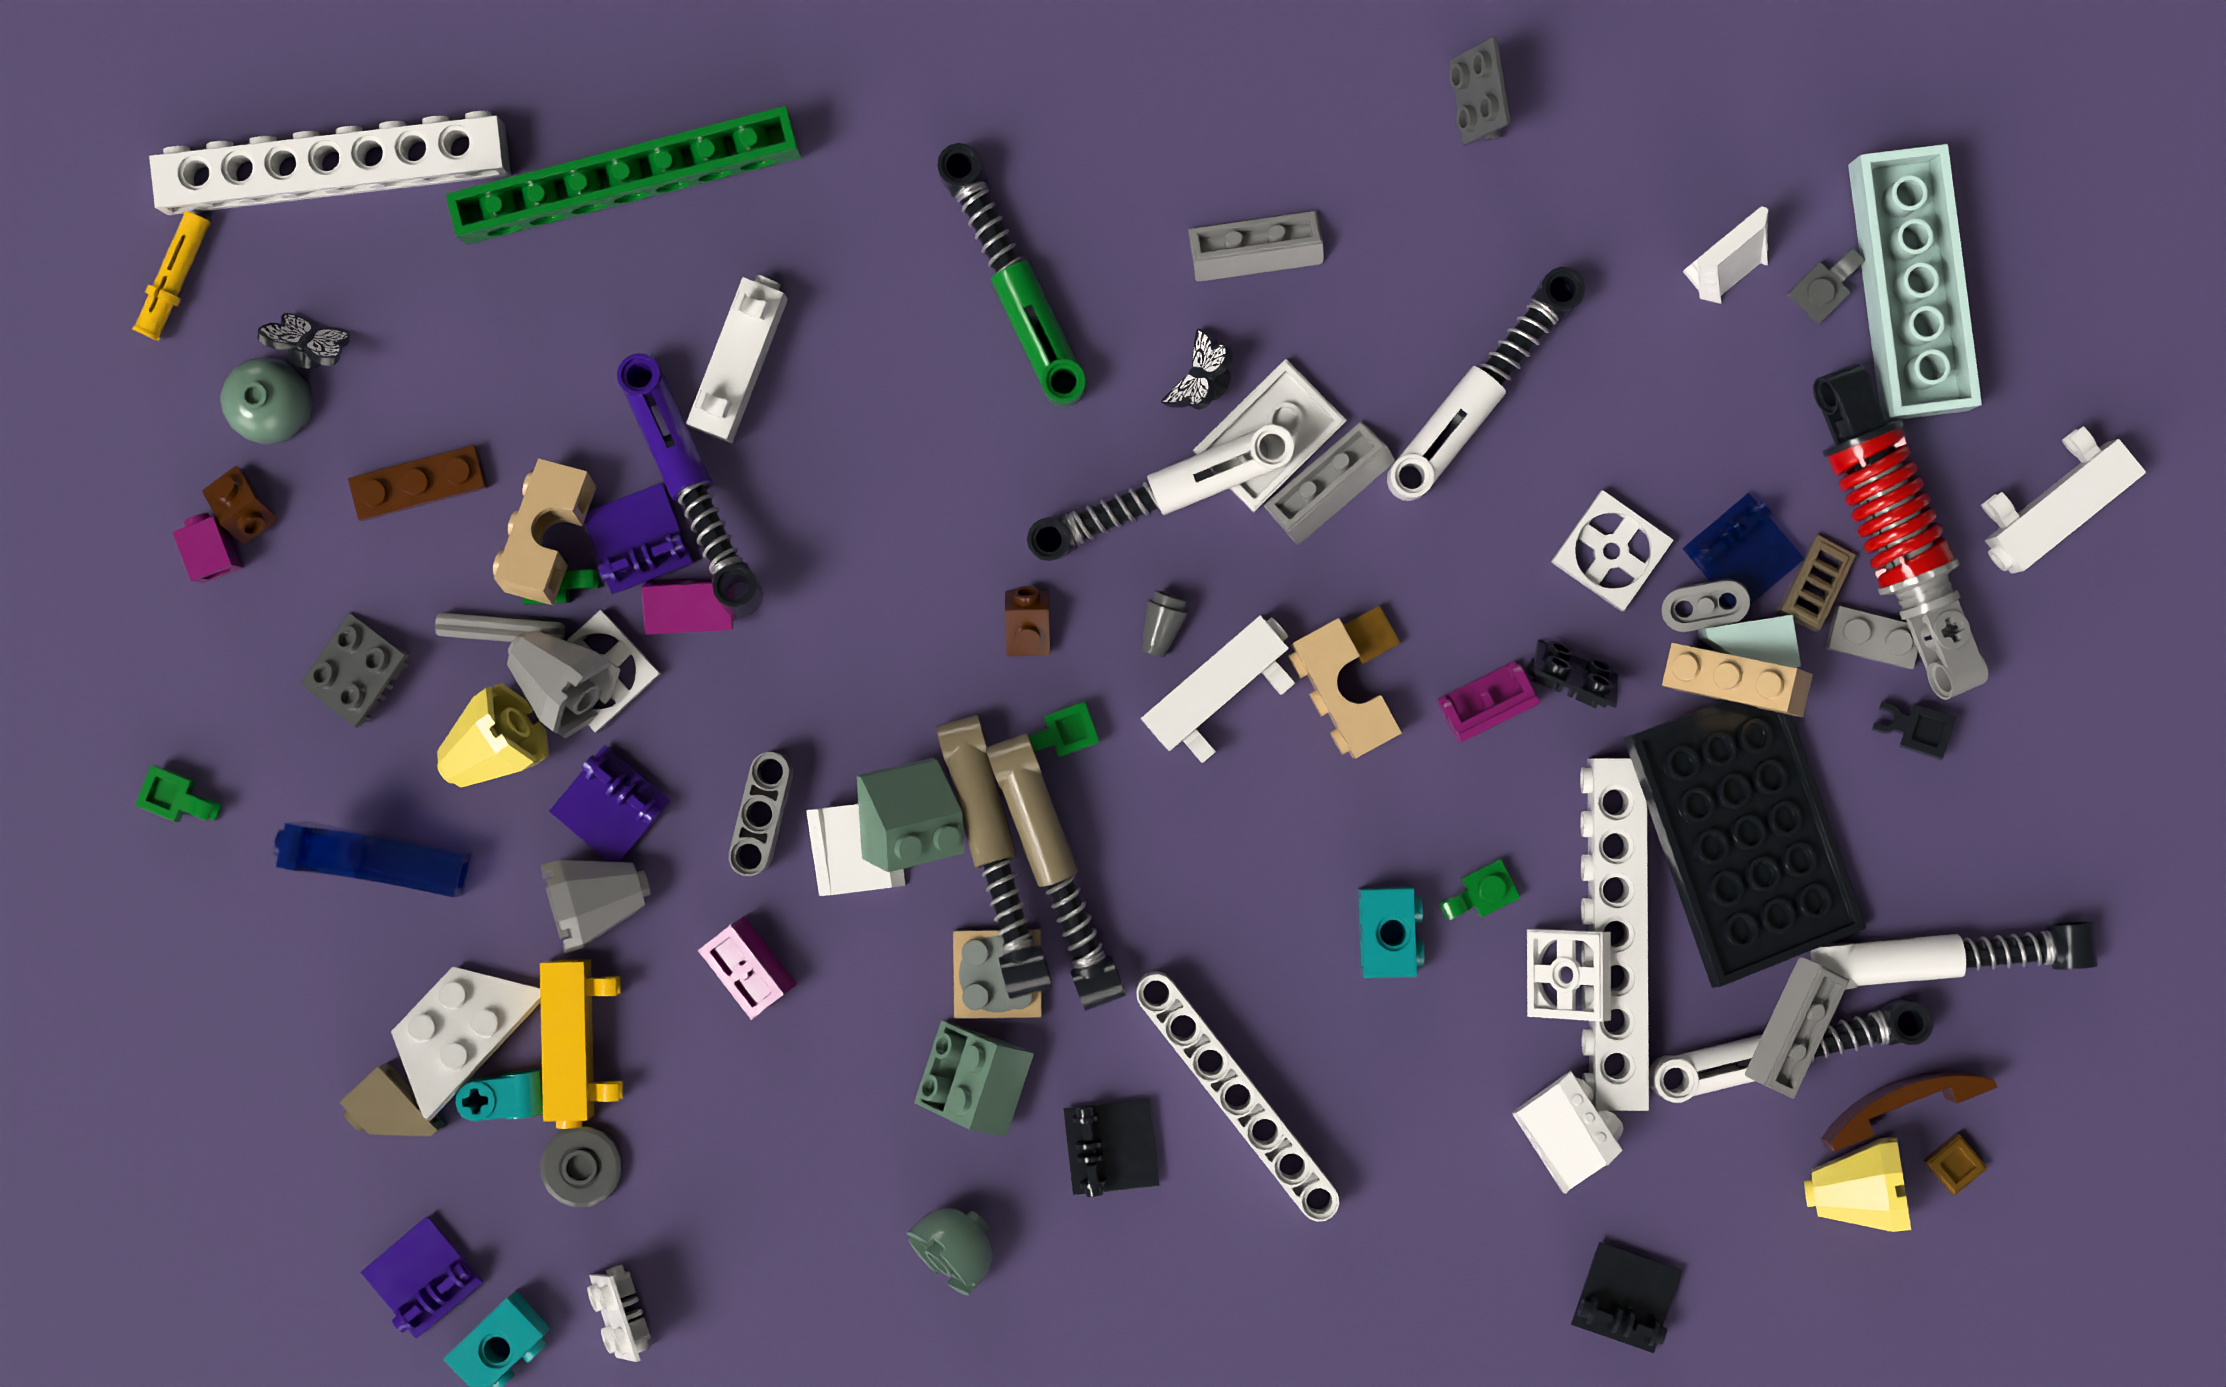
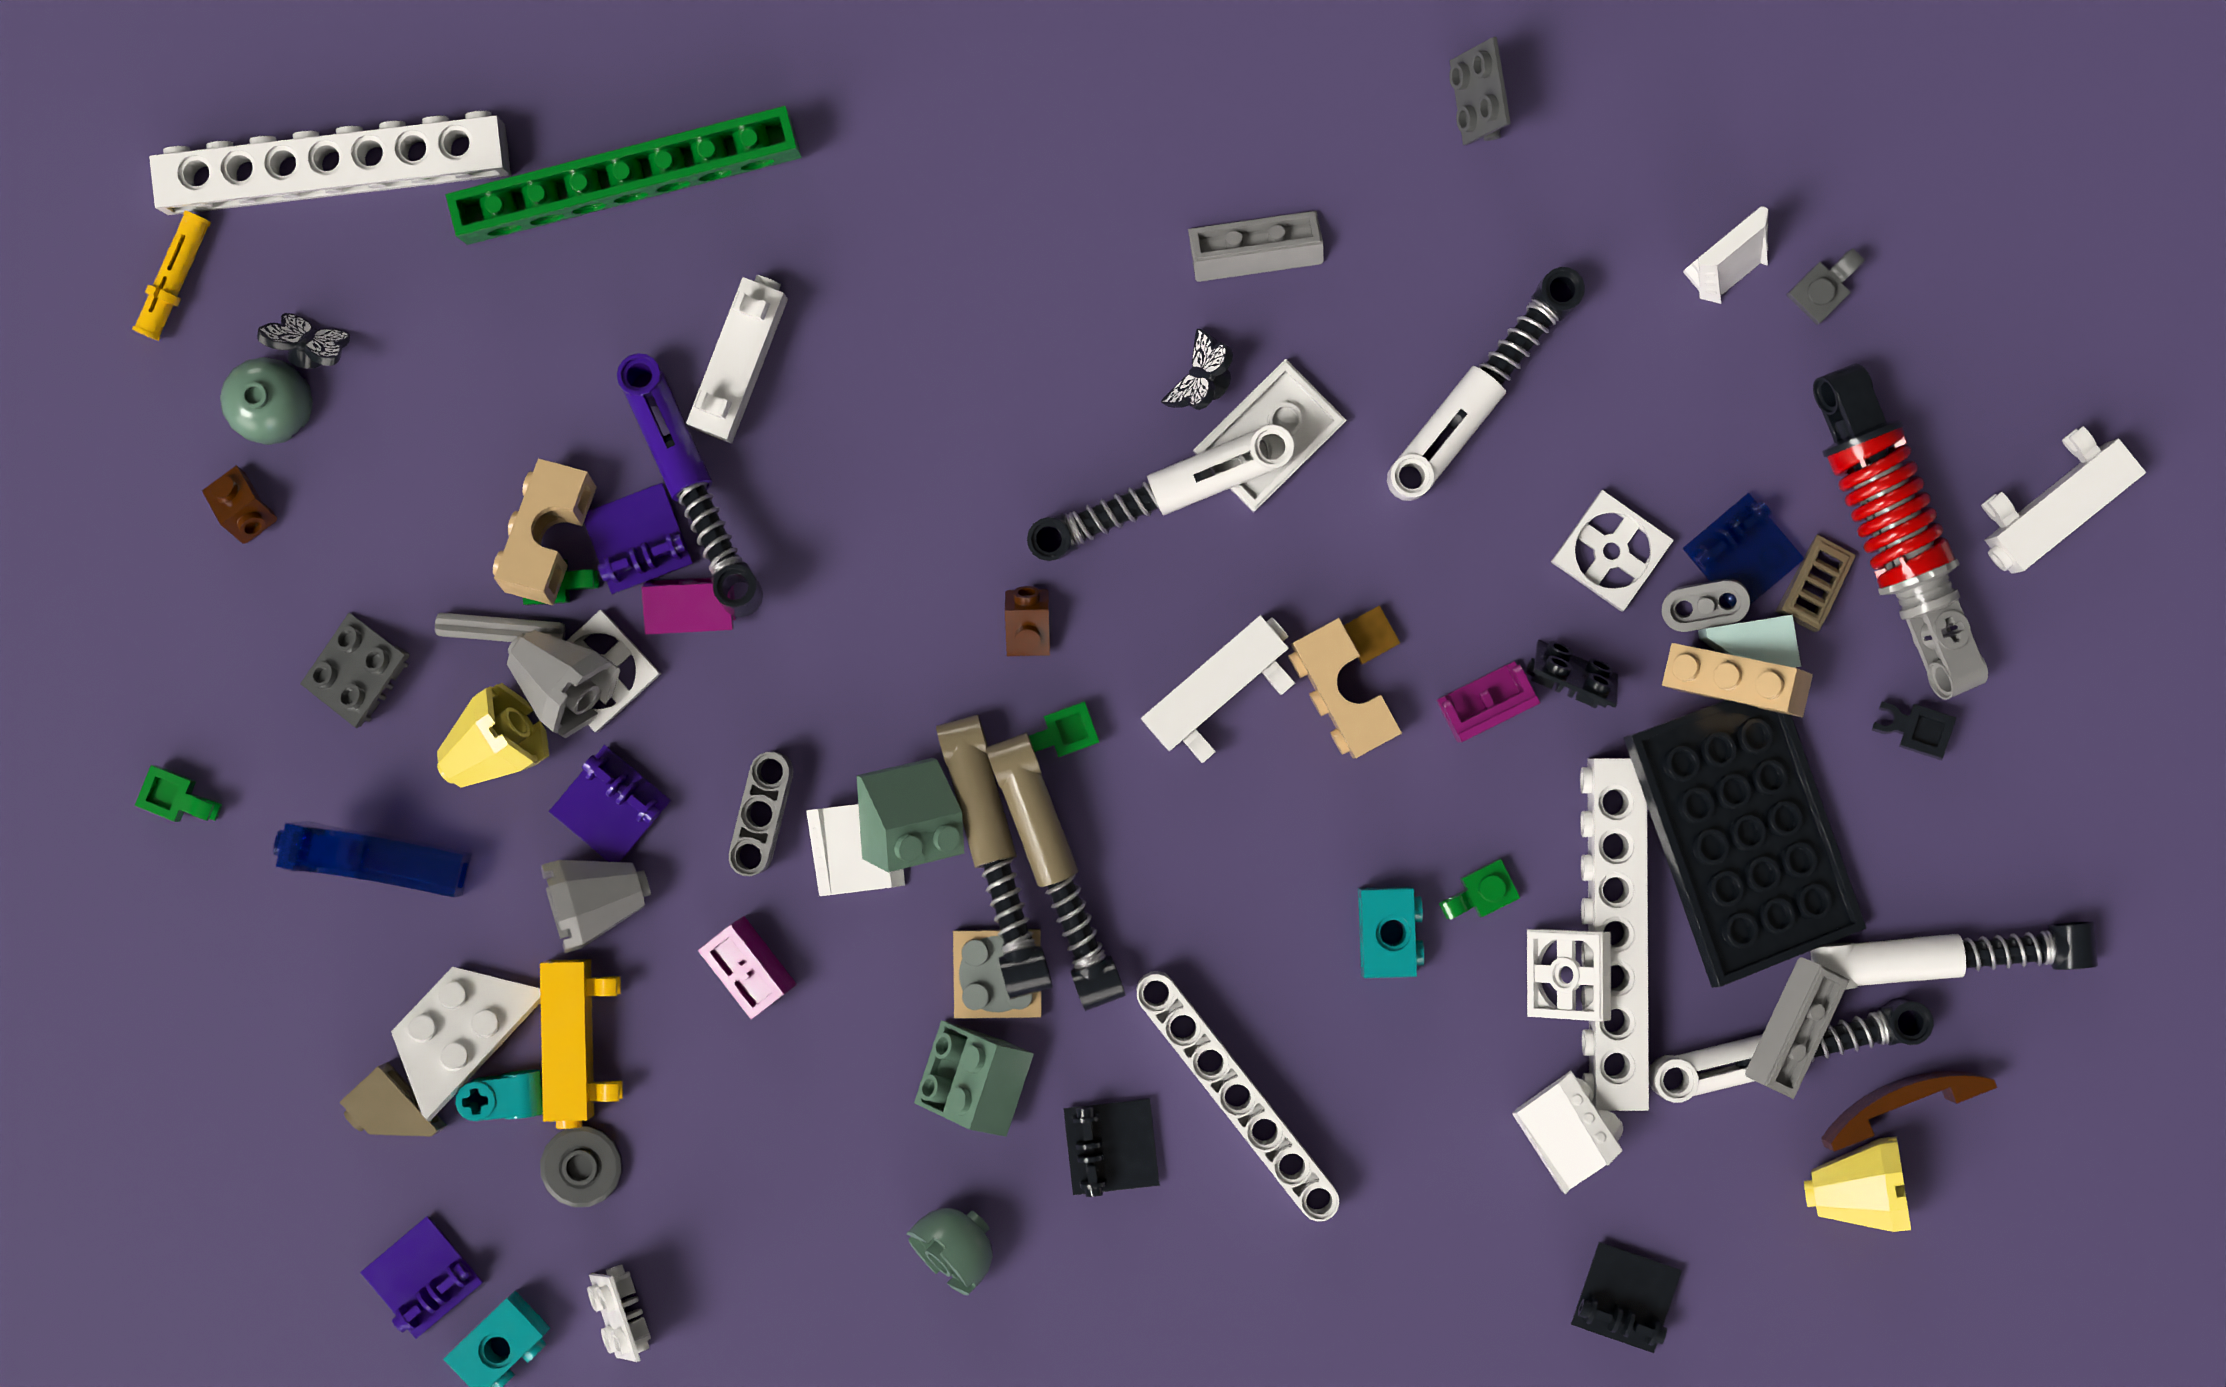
magenta brick [172,513,244,583] -> none
reddish brown plate [348,445,488,521] -> none
piece [937,143,1086,407] -> none
dark grey cone [1140,590,1189,657] -> none
light grey slope [1263,421,1395,545] -> none
light grey plate [1825,606,1918,670] -> none
light aqua brick [1848,144,1982,421] -> none
pearl gold tile [1923,1133,1988,1196] -> none

